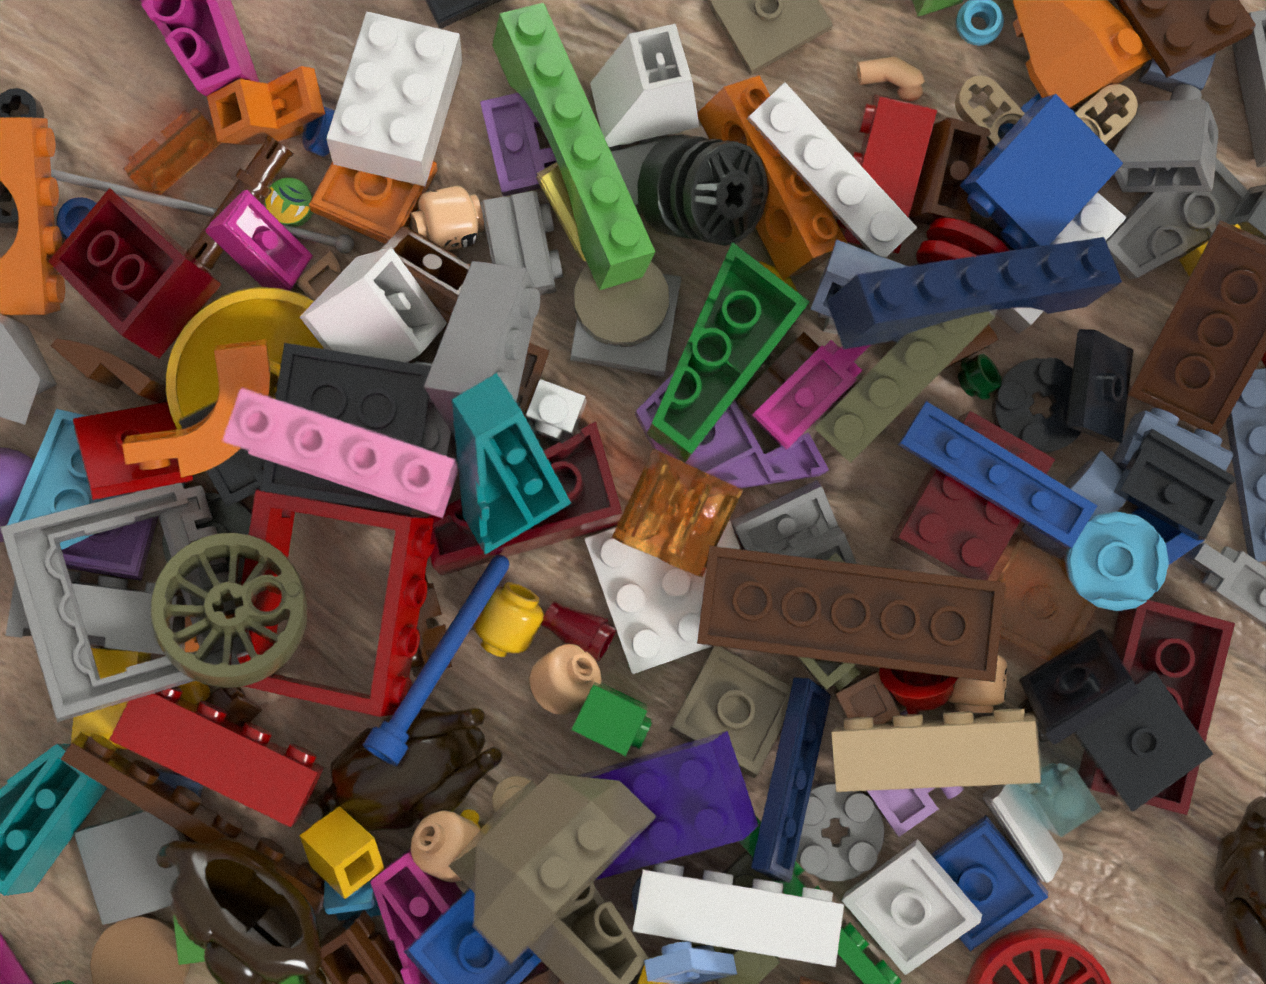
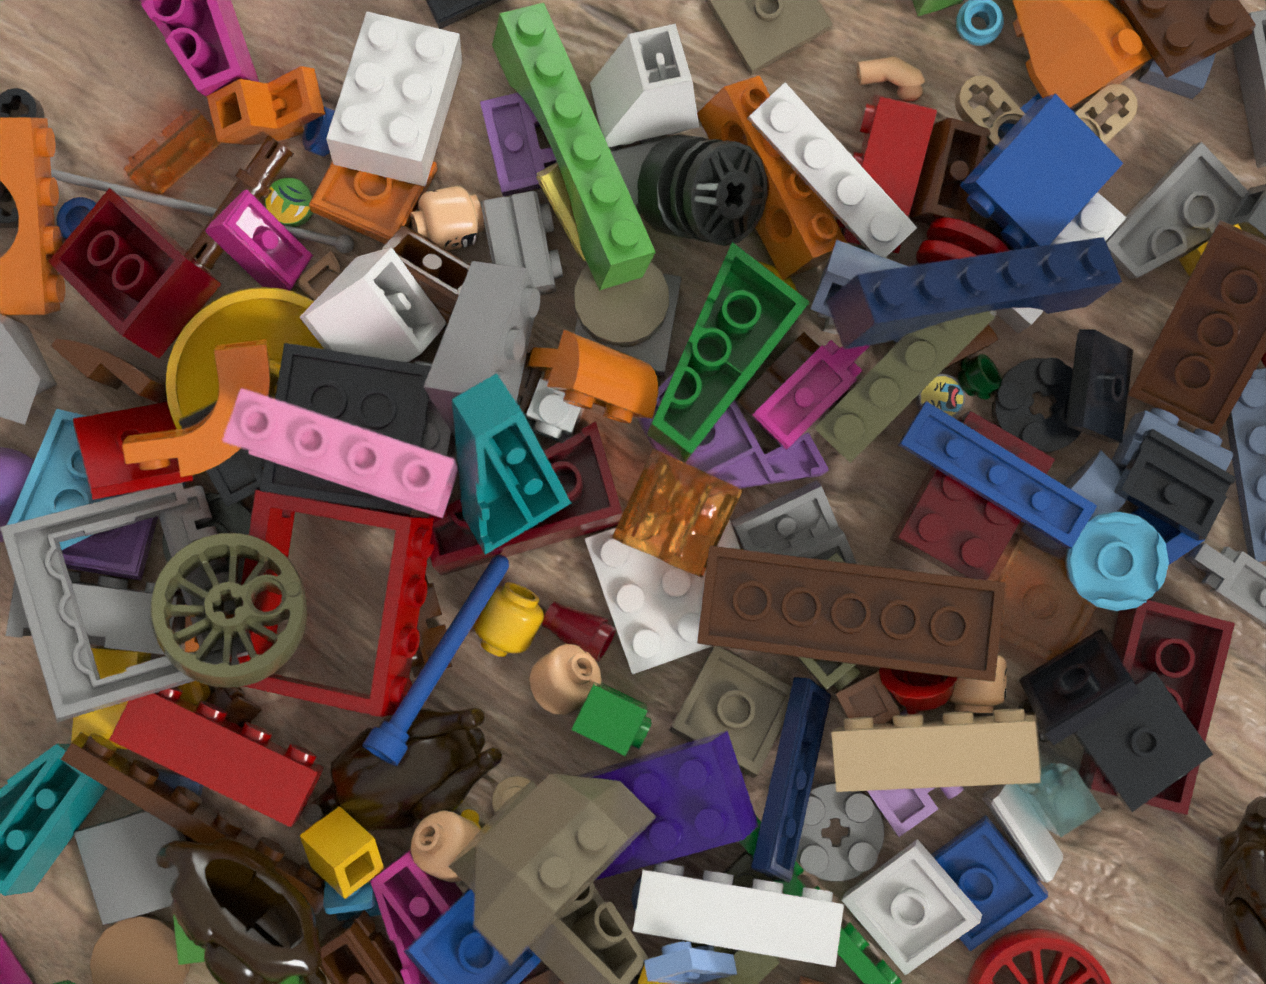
light grey torso [1113,84,1218,192] -> none
none -> orange brick [528,330,658,424]
none -> tile [916,374,966,418]

